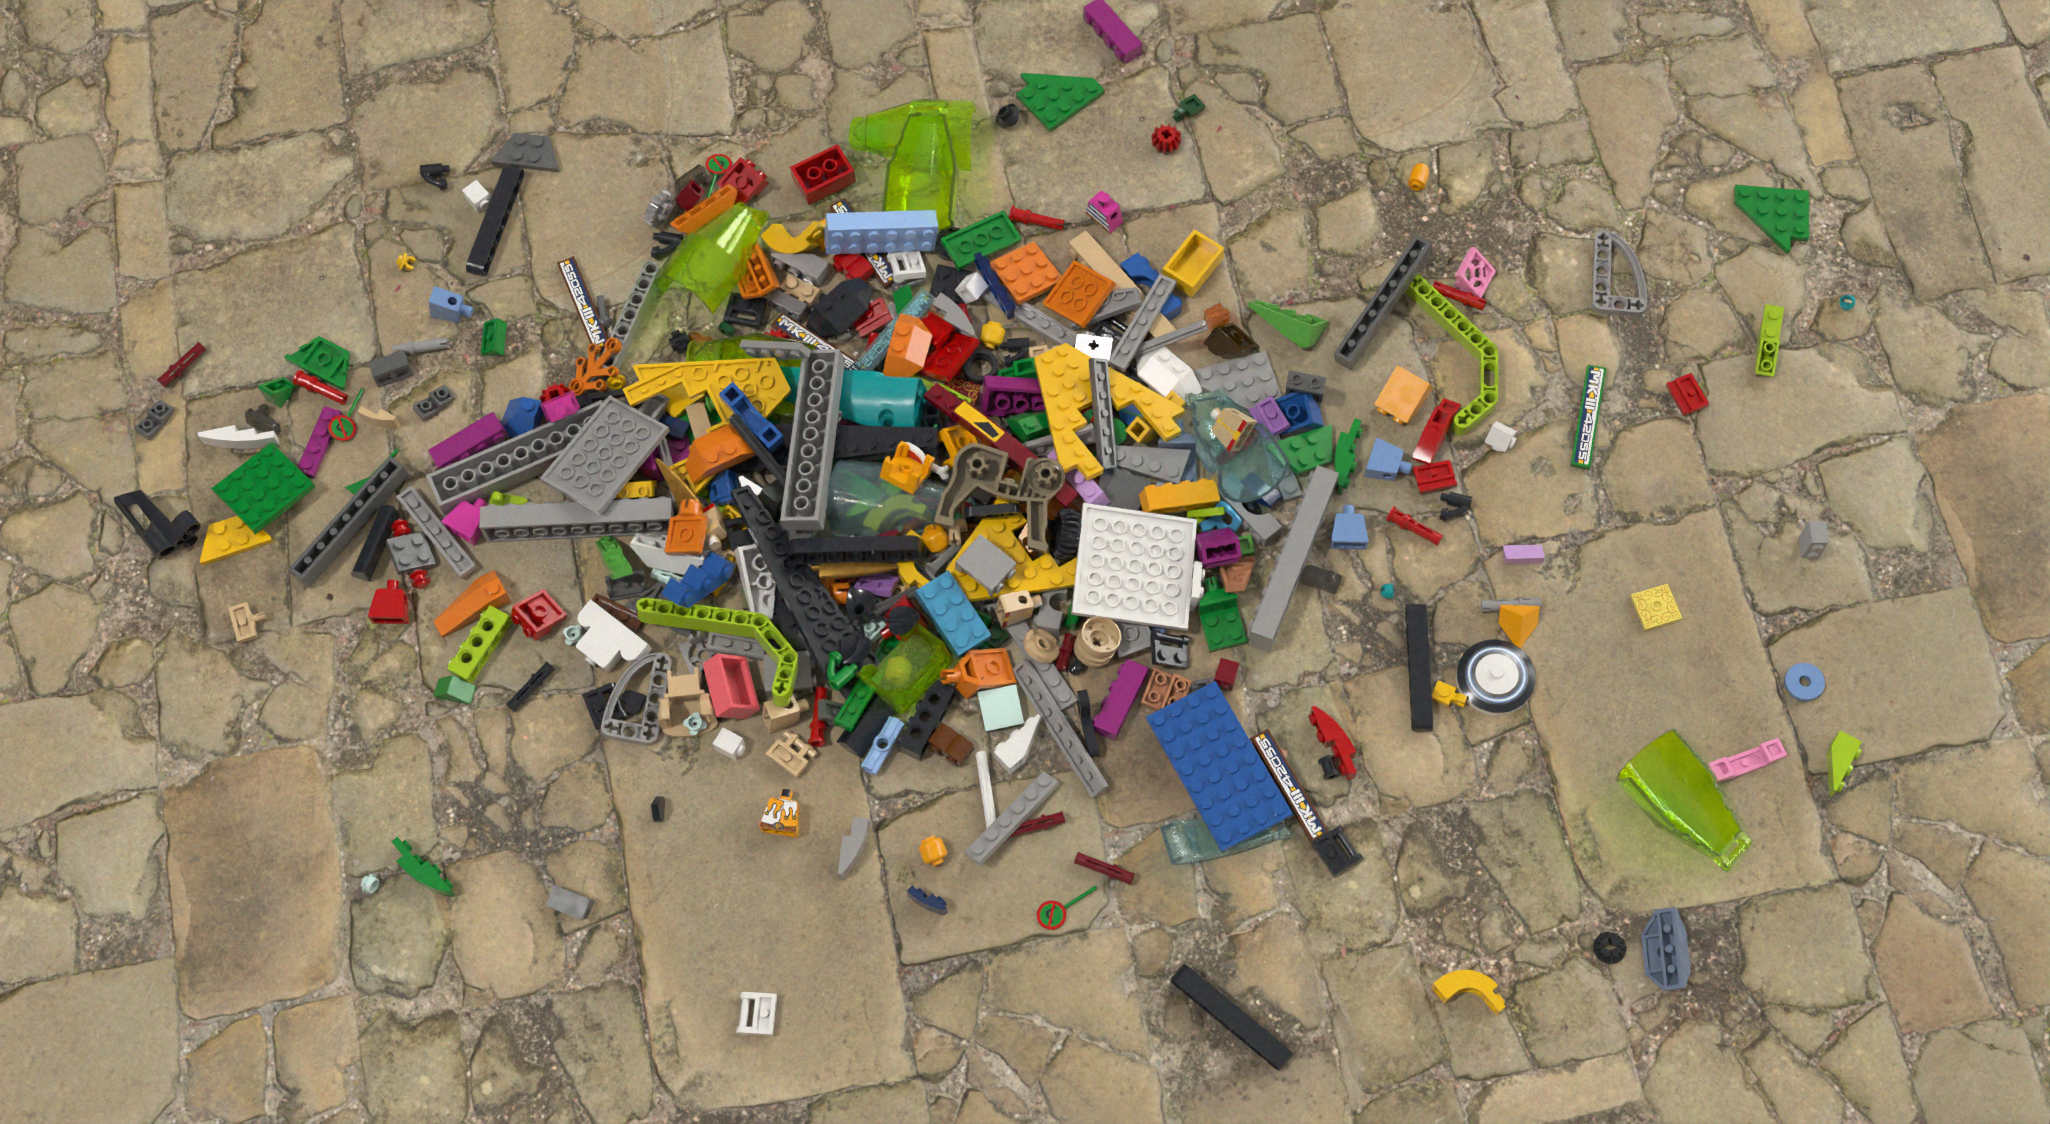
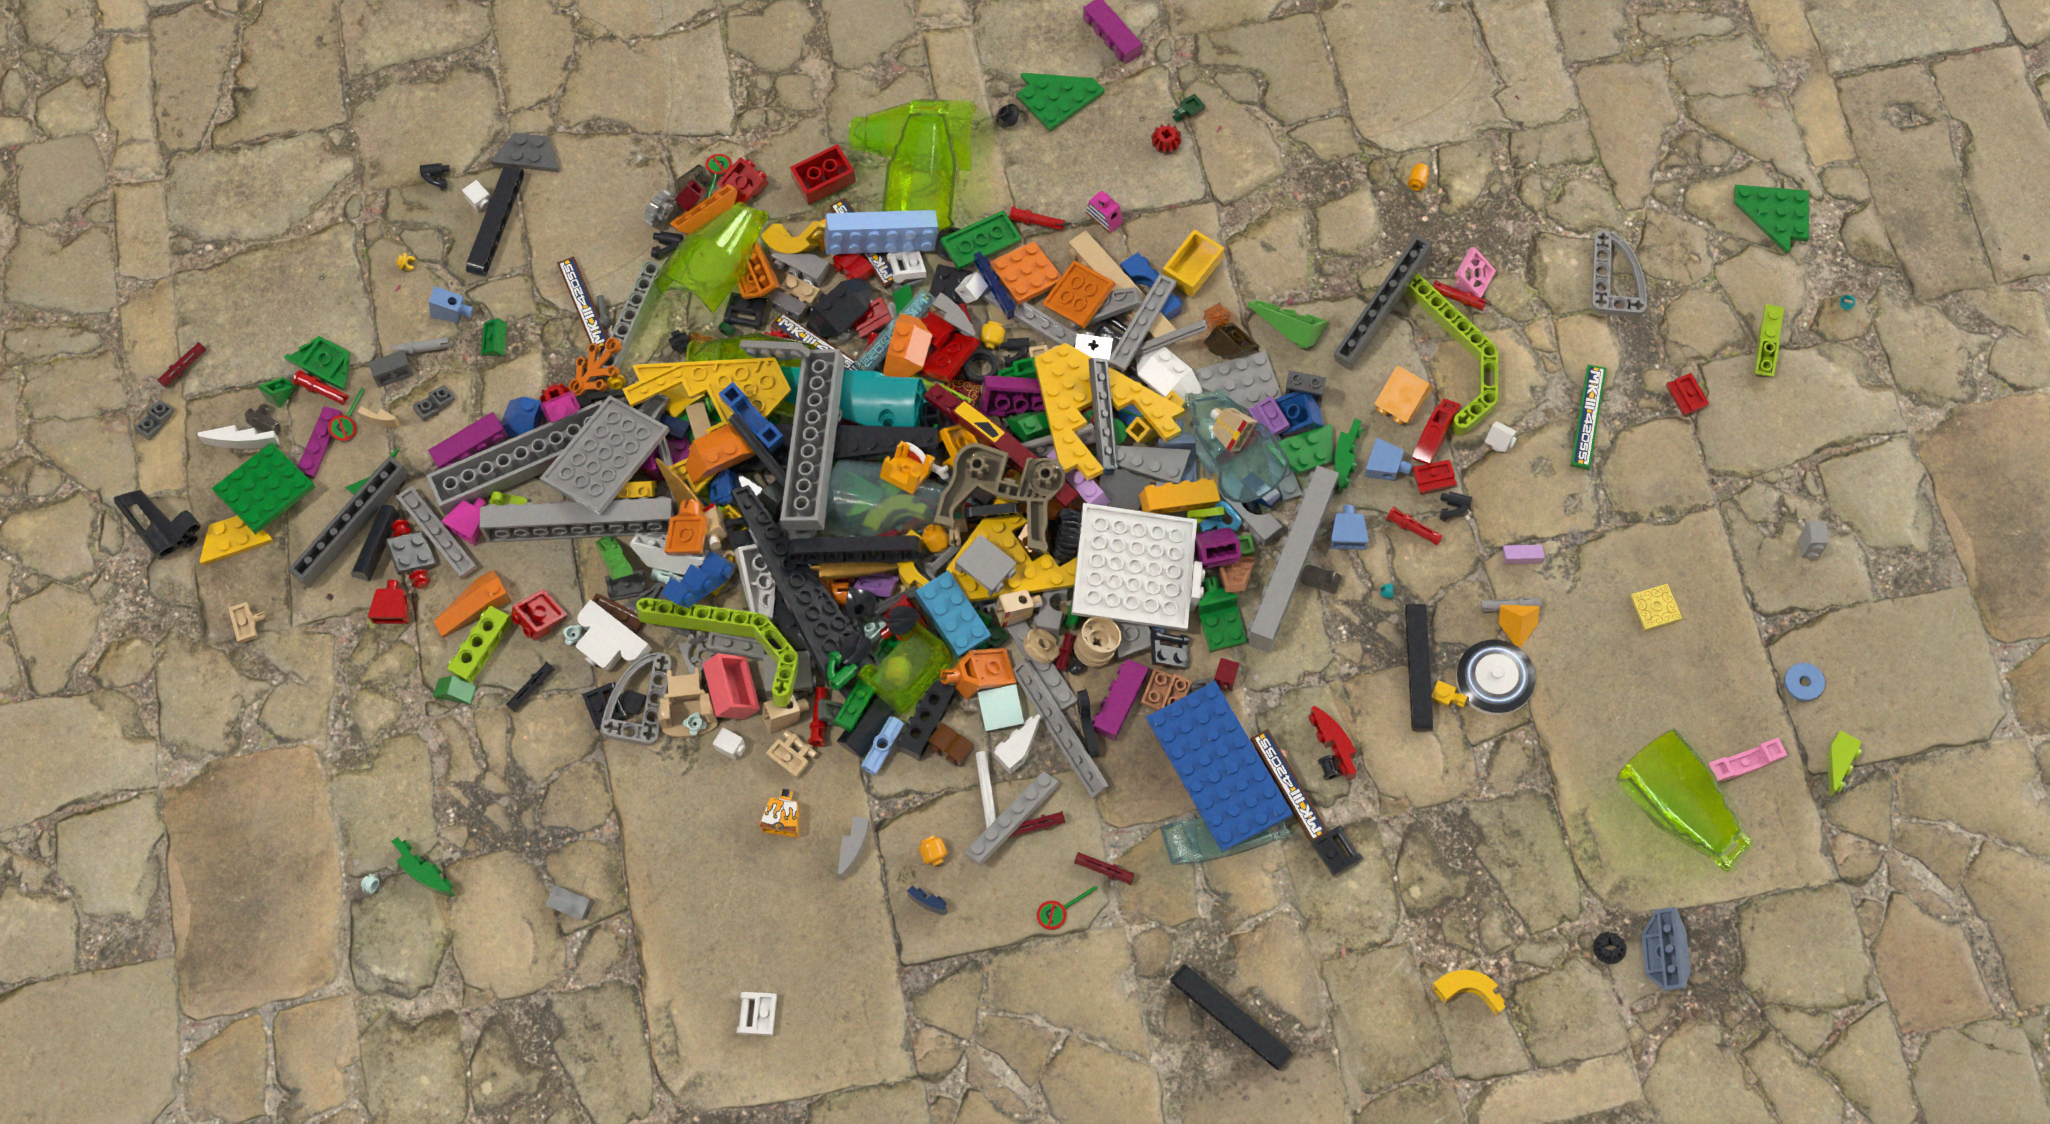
black tile [651,796,665,822] -> none

